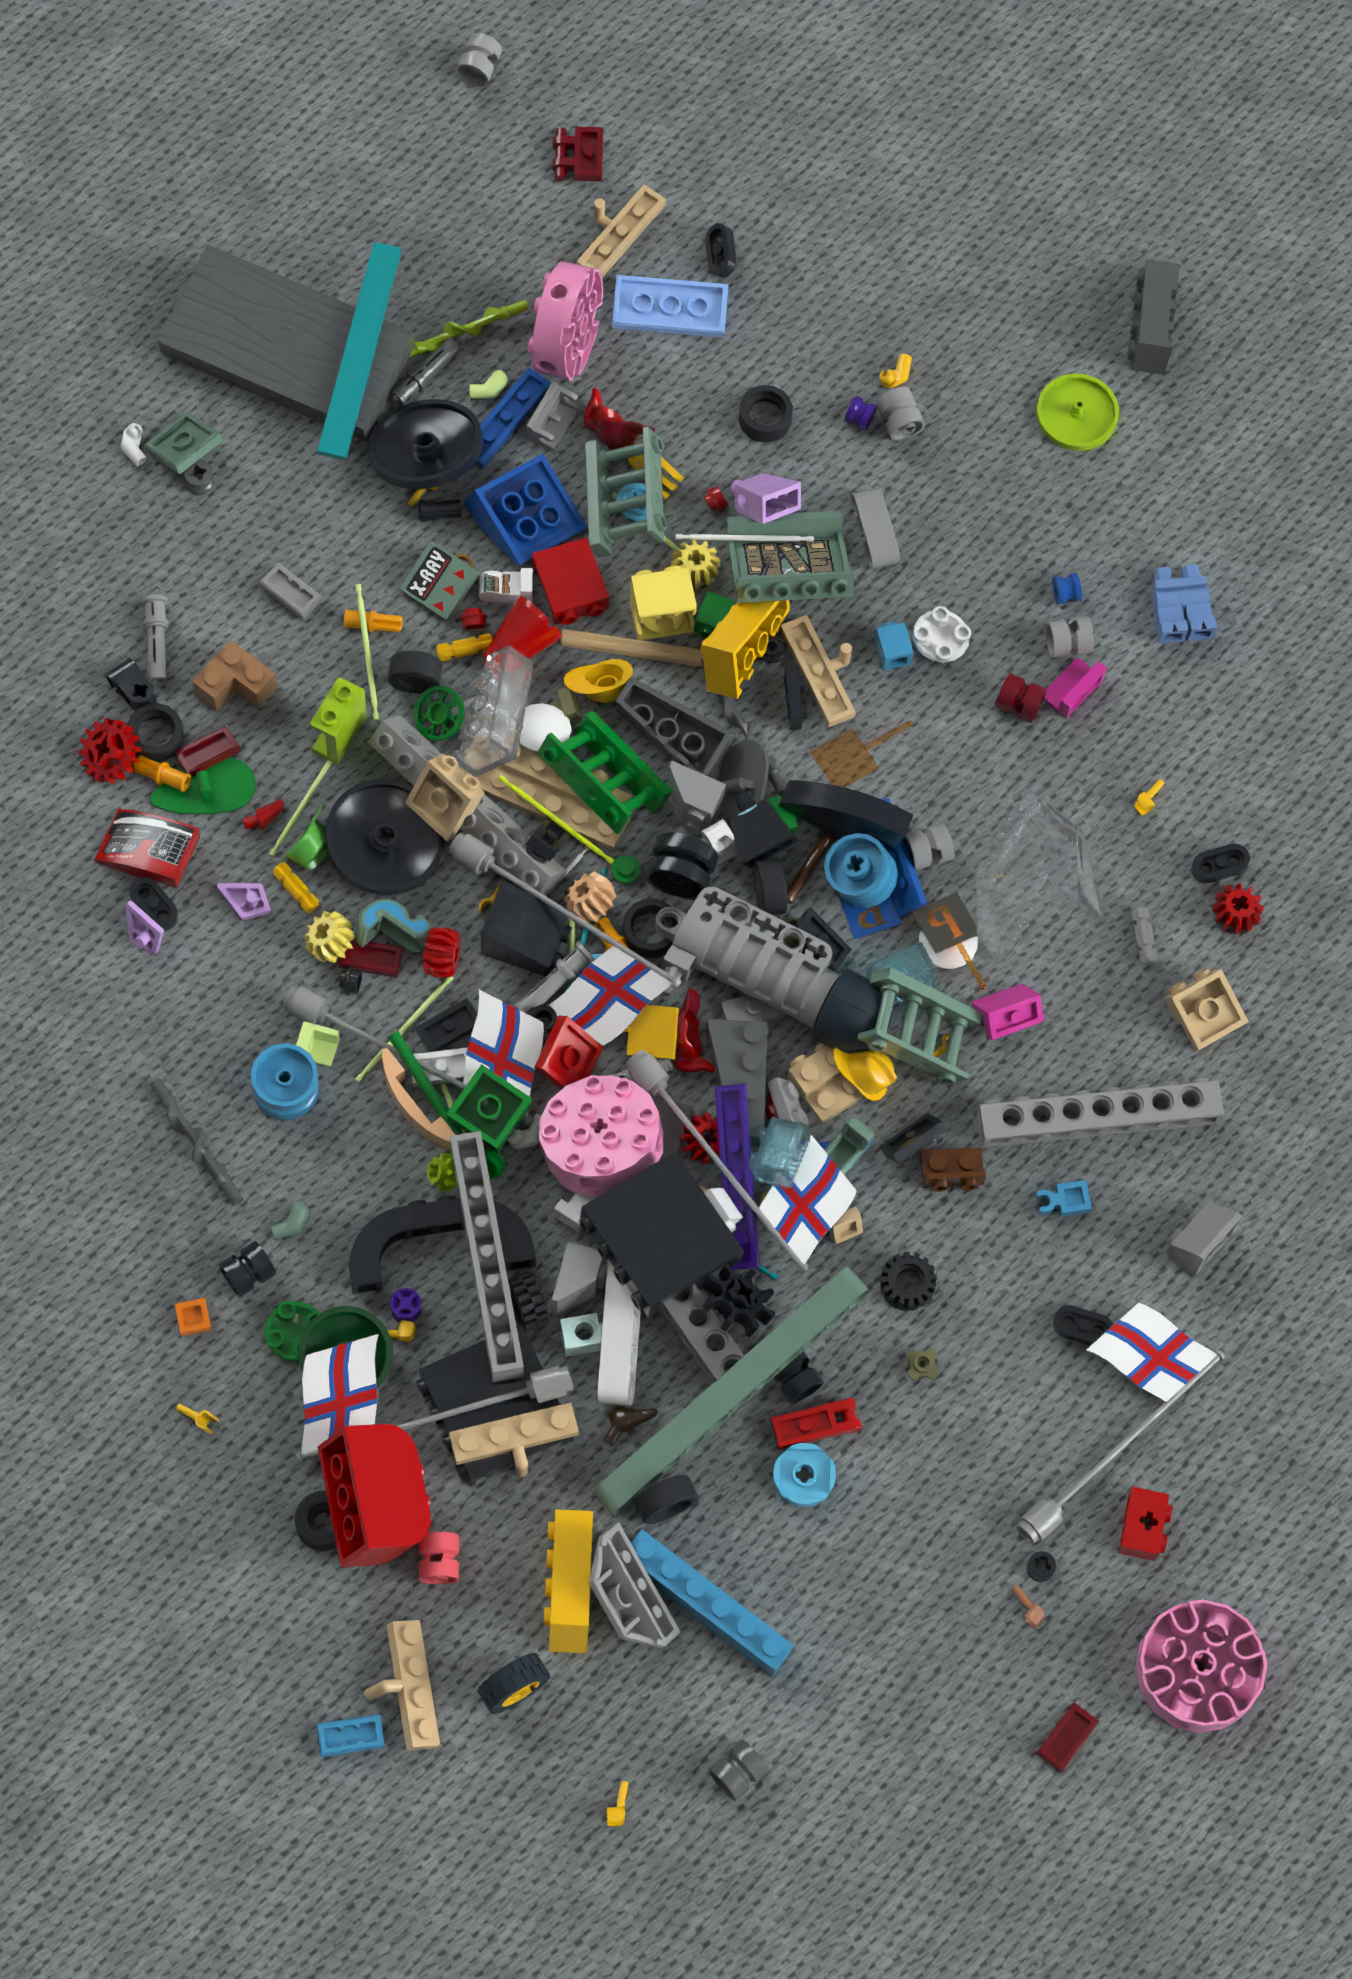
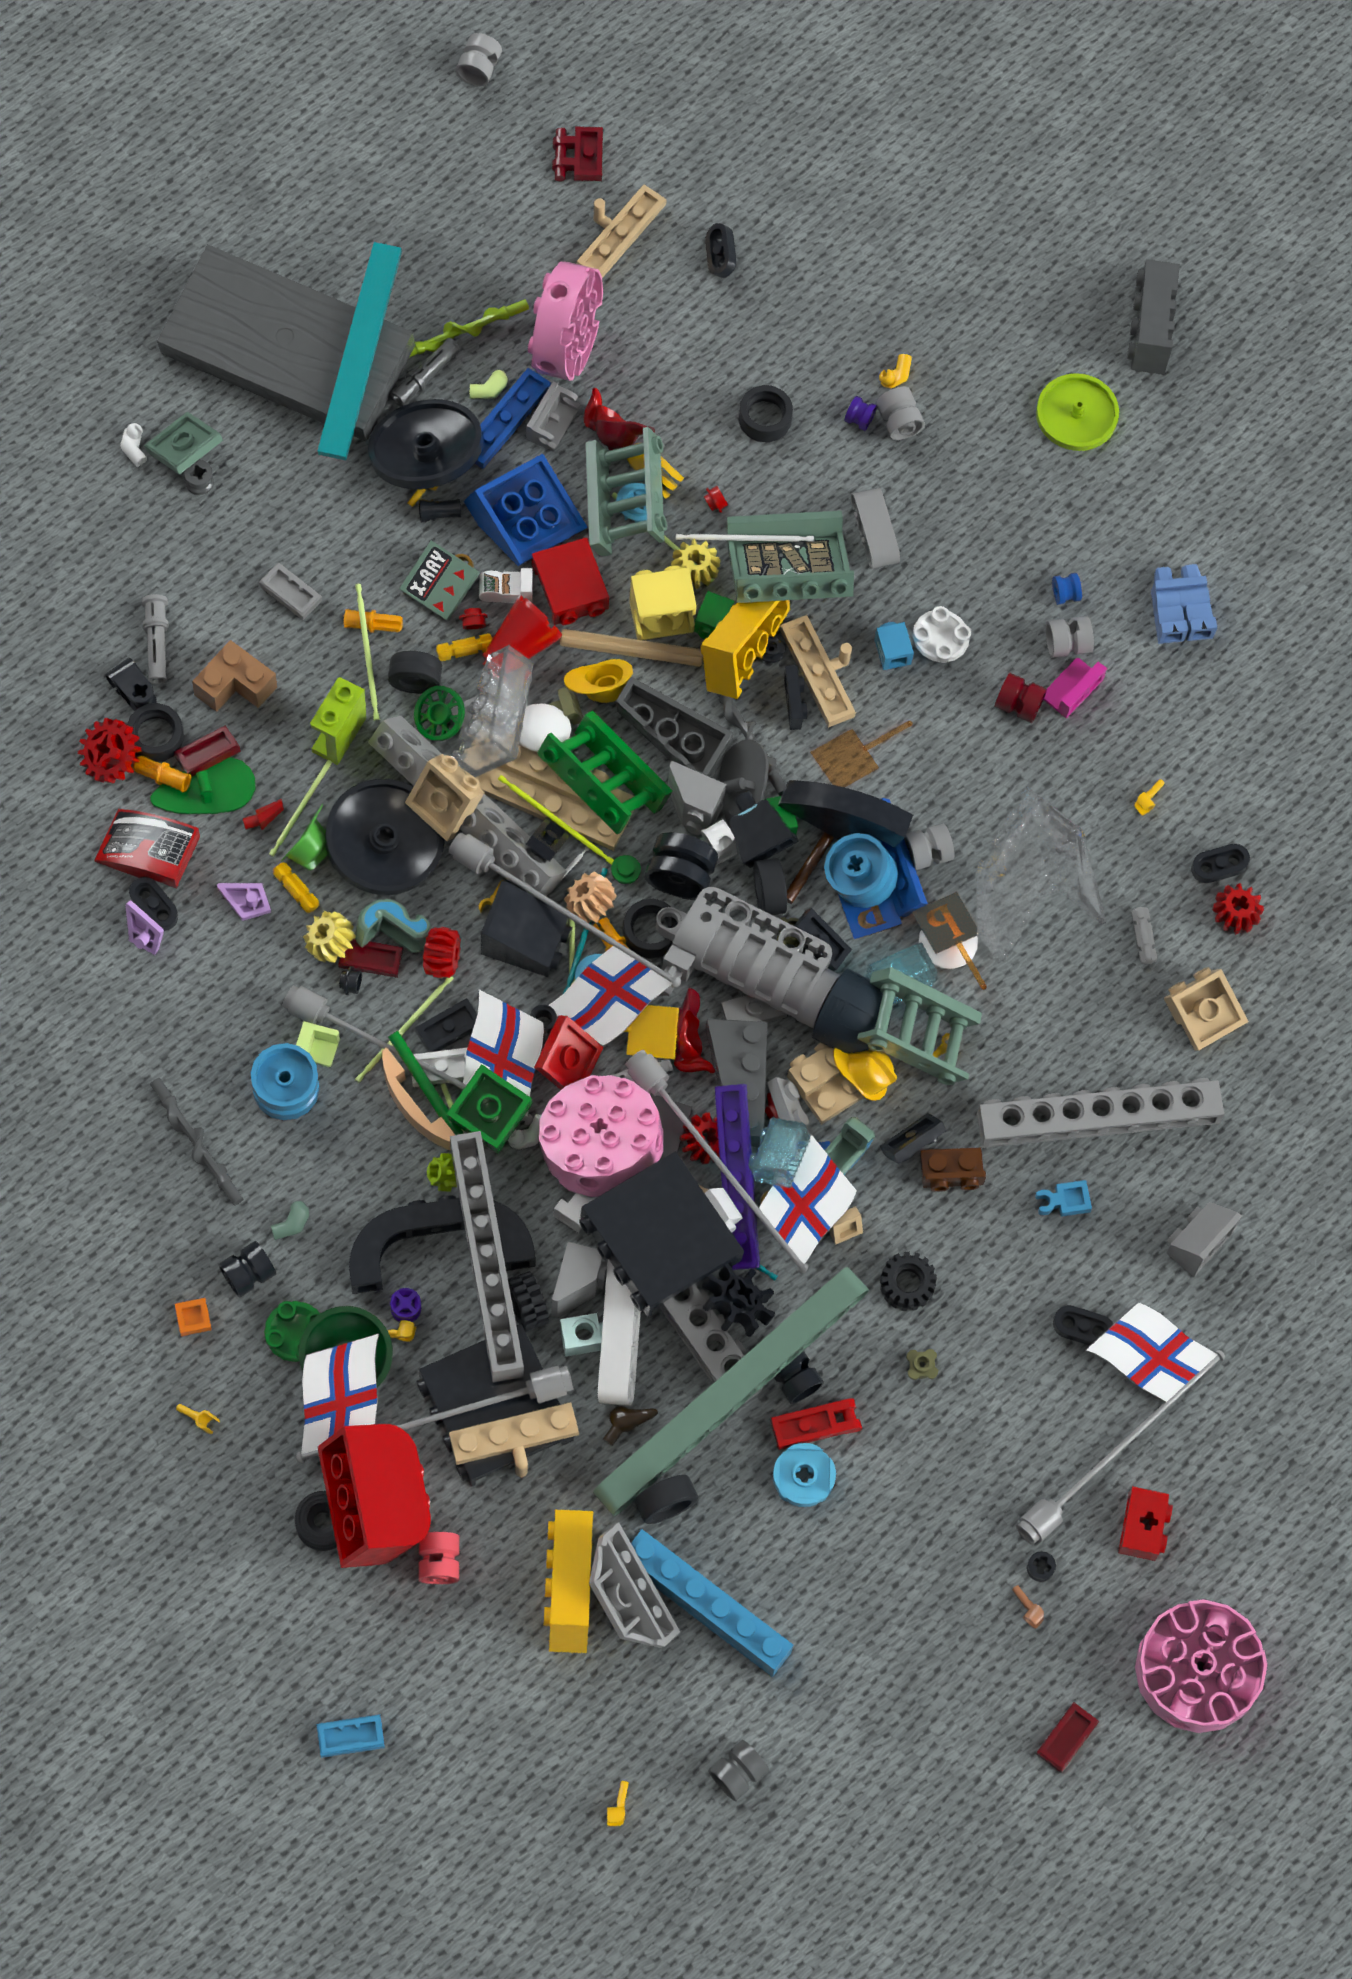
tan plate [364,1620,440,1750] -> none
black wheel [477,1653,551,1714] -> none
green plate [484,1150,506,1180] -> none
light grey pin [514,941,595,1015] -> none
light blue tile [612,275,729,338] -> none
lavender torso [731,474,801,524] -> none
dark pink panel [972,984,1044,1040] -> none

